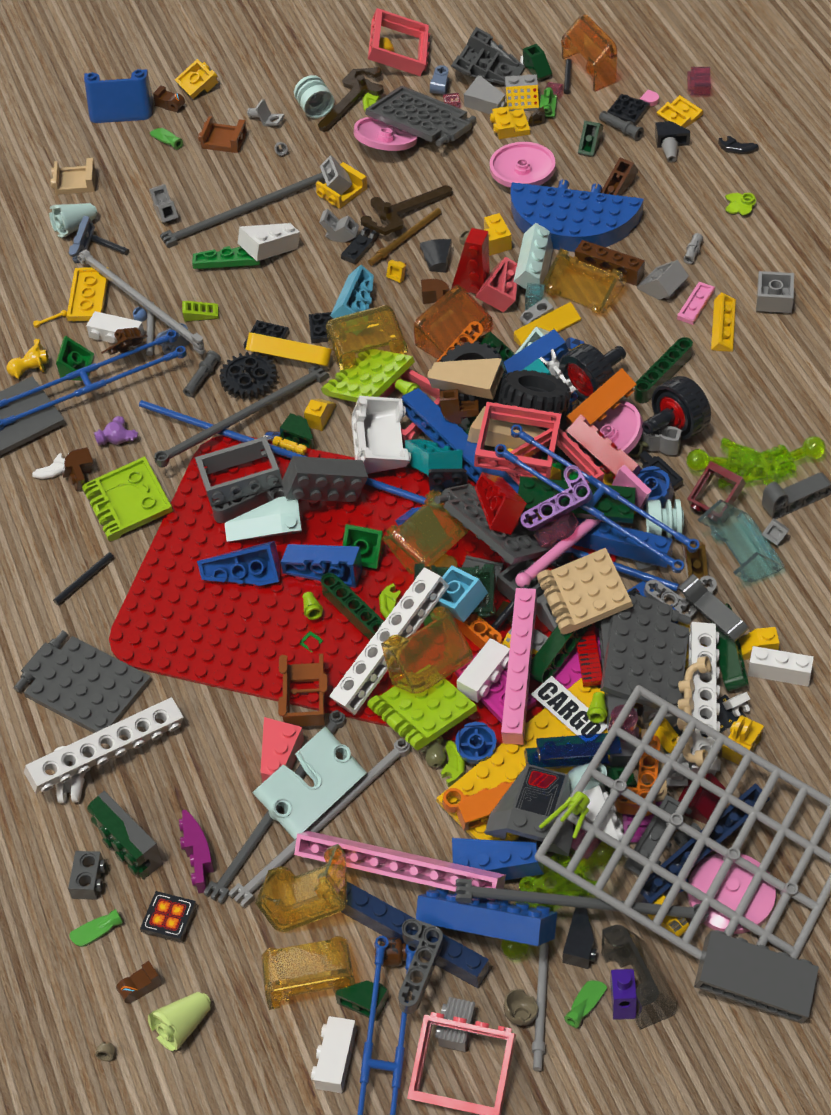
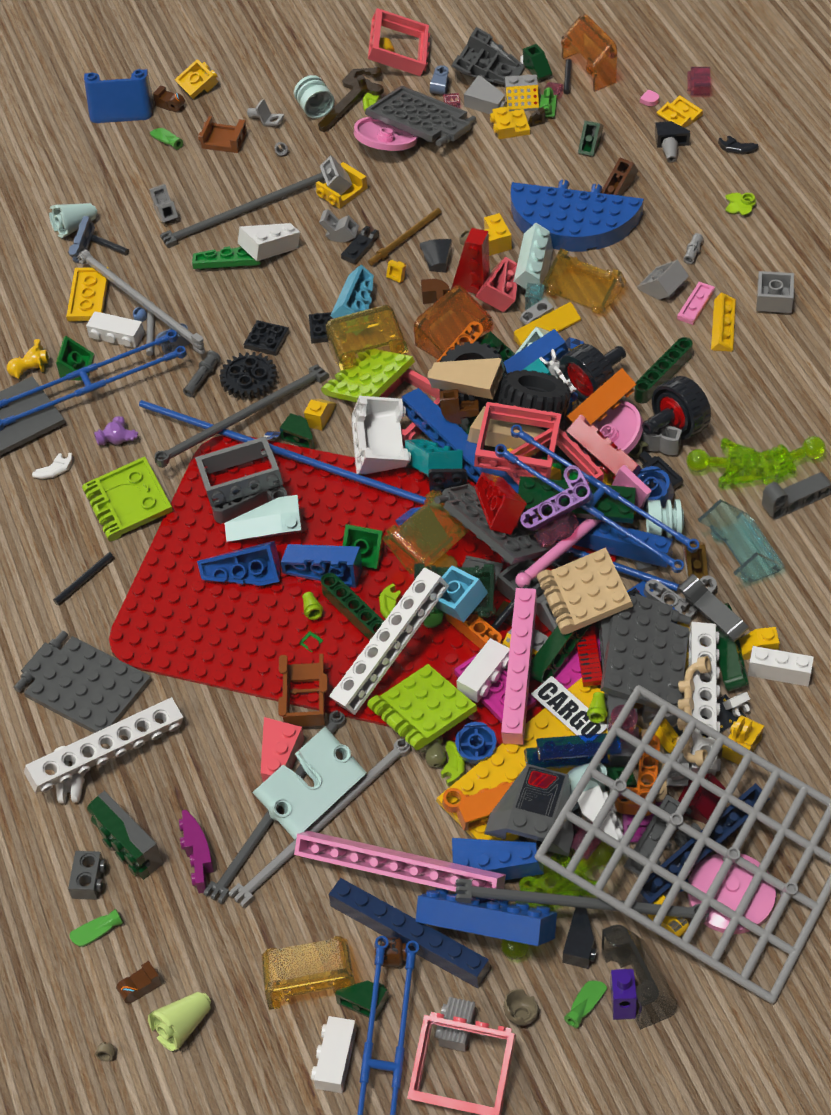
yellow hinge [33,310,67,328] -> none
tan panel [51,158,96,195] -> none
reddish brown brick [62,447,93,491] -> none
reddish brown hinge [101,327,148,355] -> none
tile [140,891,197,942] -> none
lime slope [182,301,219,322] -> none
yellow beam [246,333,332,366] -> none
clear yellow windscreen [255,844,347,932] -> none
yellow axle [272,436,307,455] -> none
dark grey brick [282,456,368,502] -> none
dark brown piece [360,185,452,235] -> none
clear yellow windscreen [381,606,473,694] -> none
lime cone [395,379,421,395] -> none
dark grey beam [398,919,443,1014] -> none
bright pink dish [490,142,555,188] -> none
light grey bar [532,943,549,1071] -> none
lime plant [539,791,590,839] -> none
reddish brown brick [575,240,645,286] -> none
dark grey pin [599,111,644,141] -> none
black tile [607,94,650,126] -> none
dark red window [687,461,746,522] -> none
dark grey brick [694,930,819,1024] -> none
light grey tile [761,518,789,545] -> none

